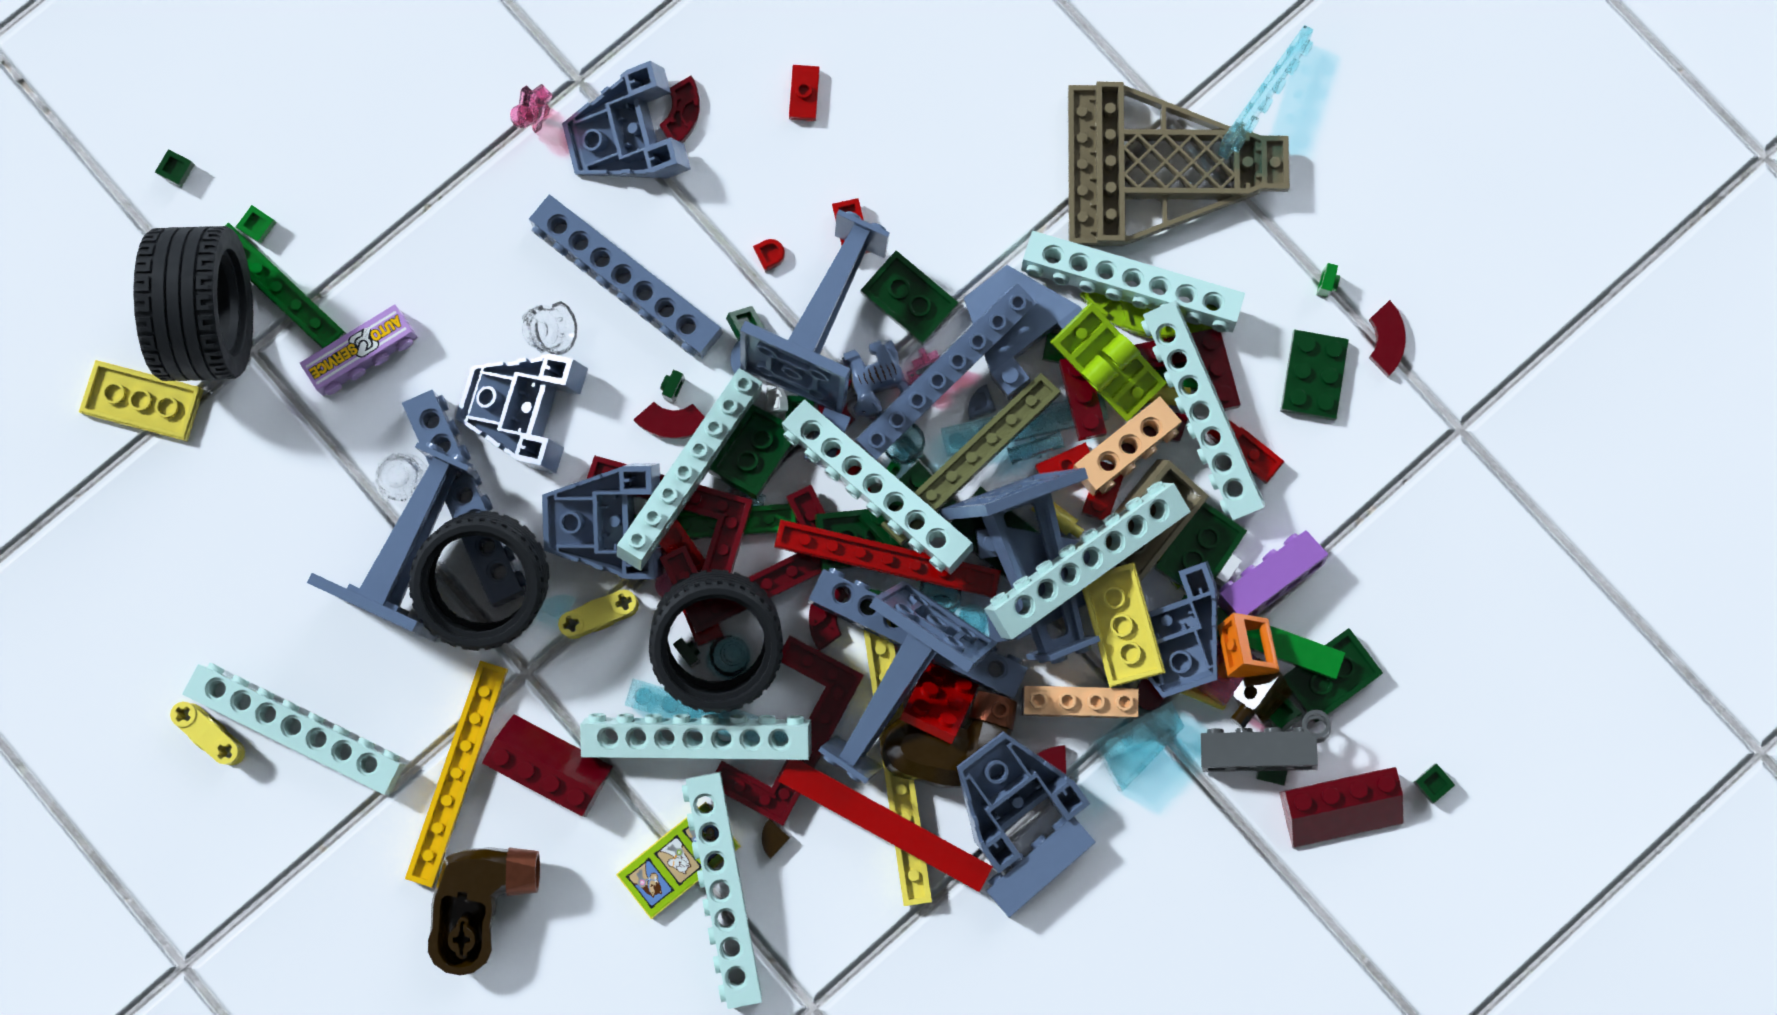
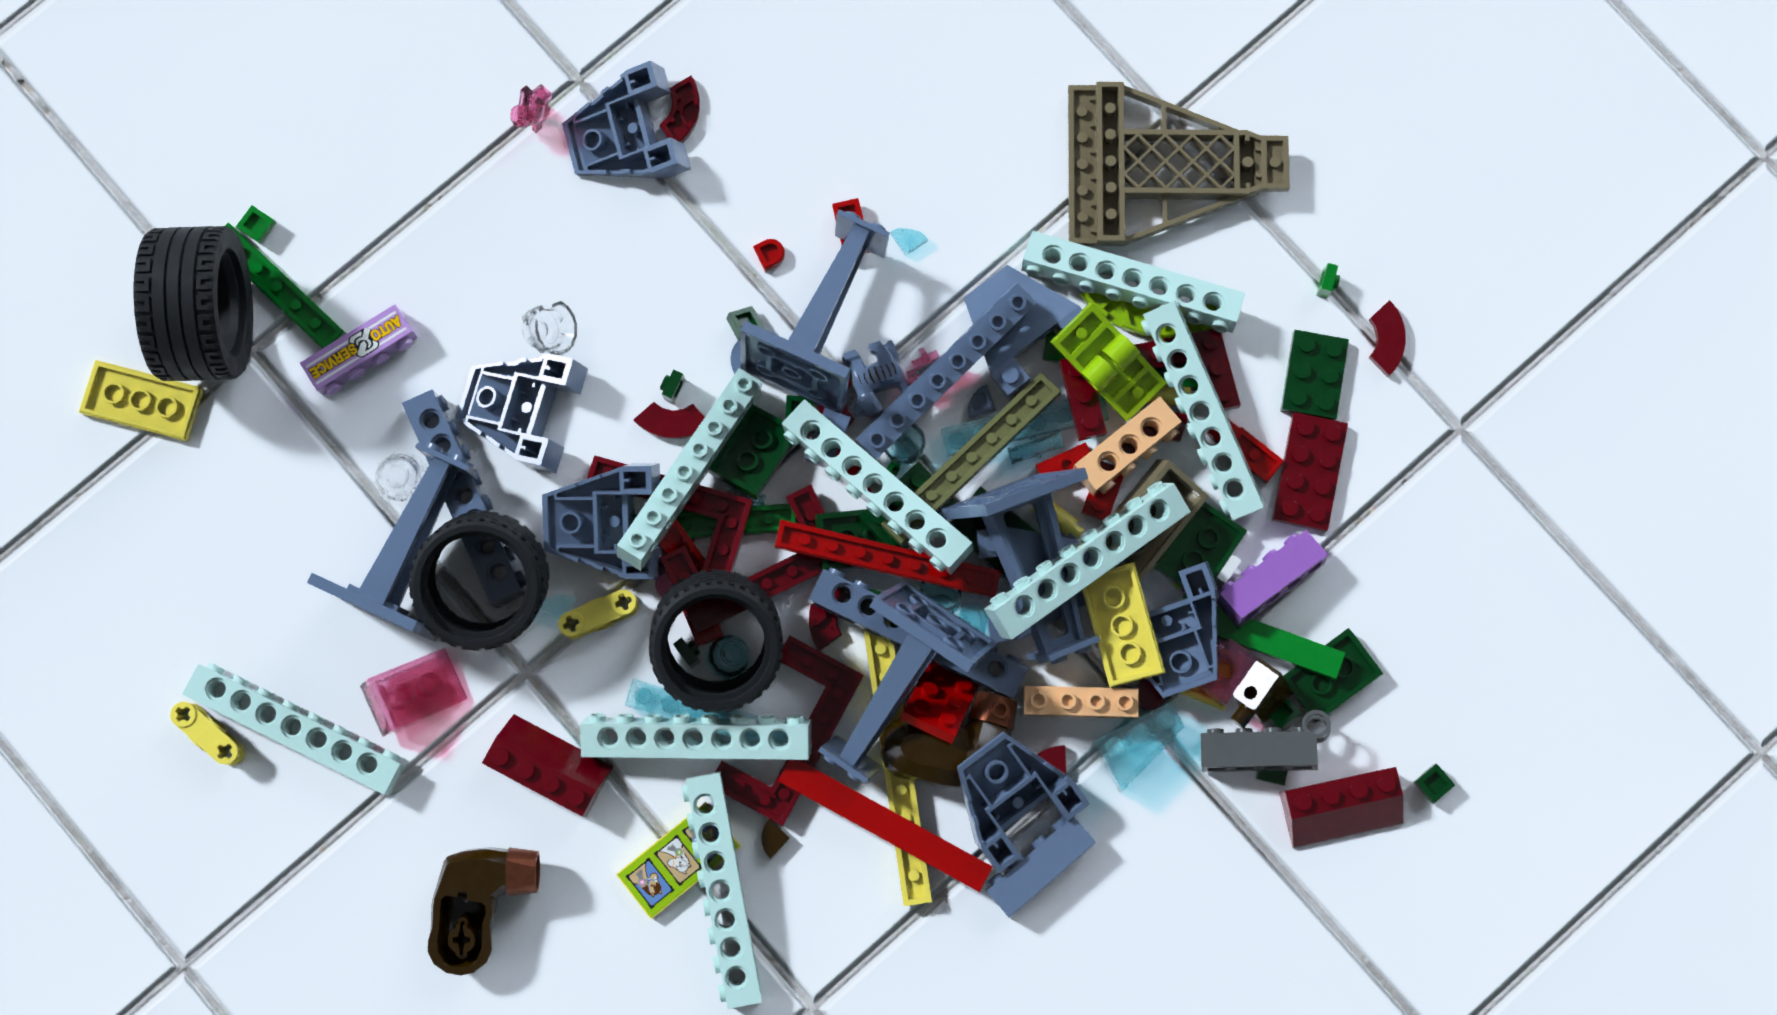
dark green plate [155,149,195,188] -> none
yellow plate [405,660,508,888] -> none
sand blue brick [529,194,723,358] -> none
white tile [765,385,788,414] -> none
red plate [789,65,820,121] -> none
dark green plate [860,250,959,346] -> none
clear light blue plate [1218,25,1314,160] -> none
orange tile [1218,613,1279,678] -> none
none -> clear pink slope [360,648,468,737]
none -> clear light blue tile [890,228,928,256]
none -> dark red plate [1271,412,1348,532]

